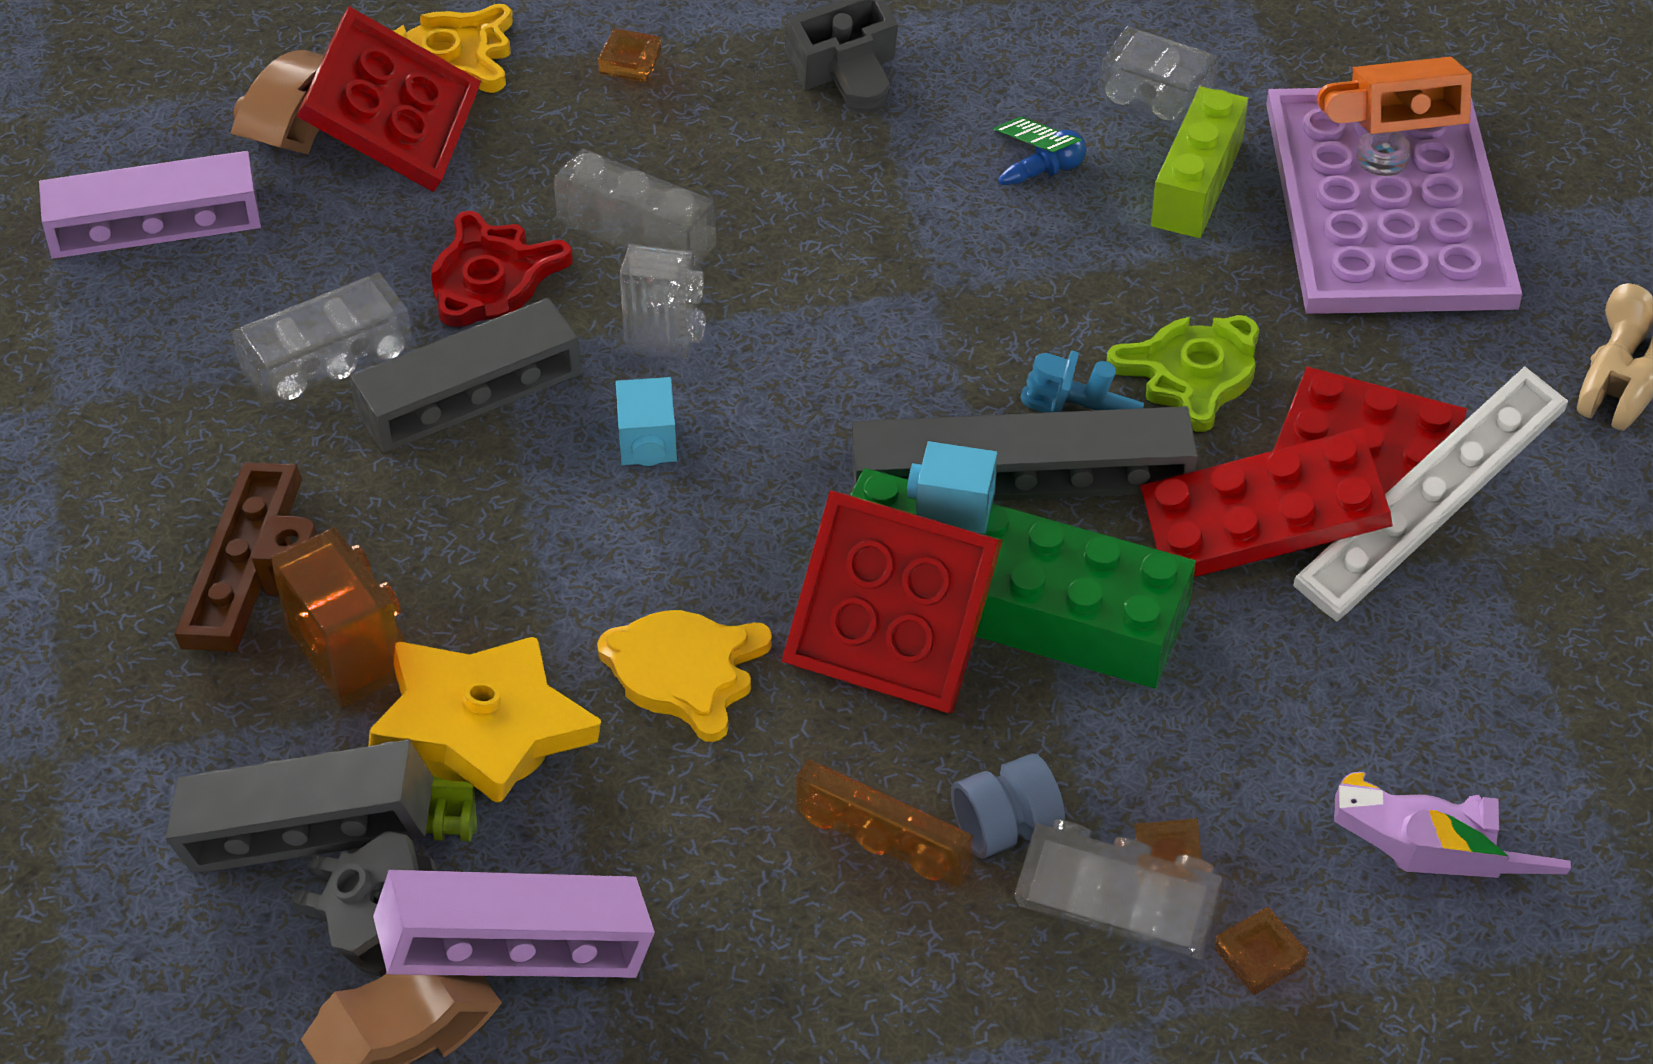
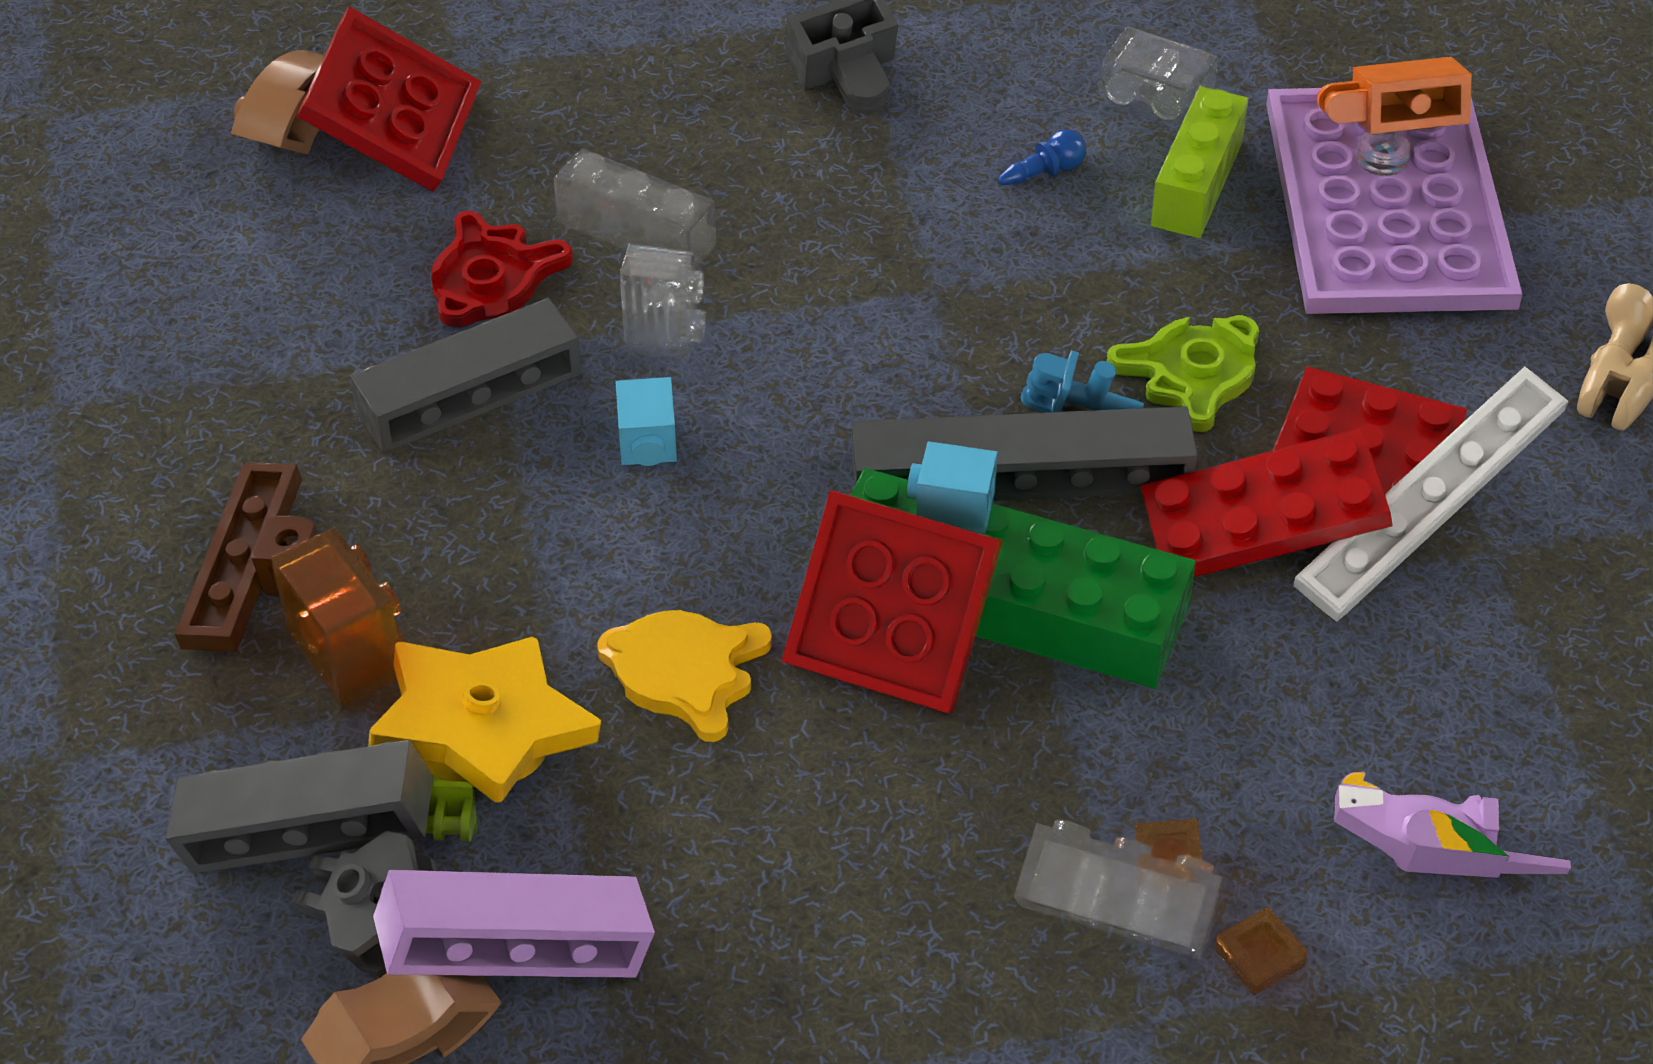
lavender brick [39,151,261,259] -> none
clear brick [231,272,413,407] -> none
yellow tile [392,3,513,93] -> none
clear orange plate [598,28,661,82] -> none
clear orange plate [796,759,973,887] -> none
sand blue wheel [951,753,1065,859] -> none
green sticker [992,117,1083,152] -> none

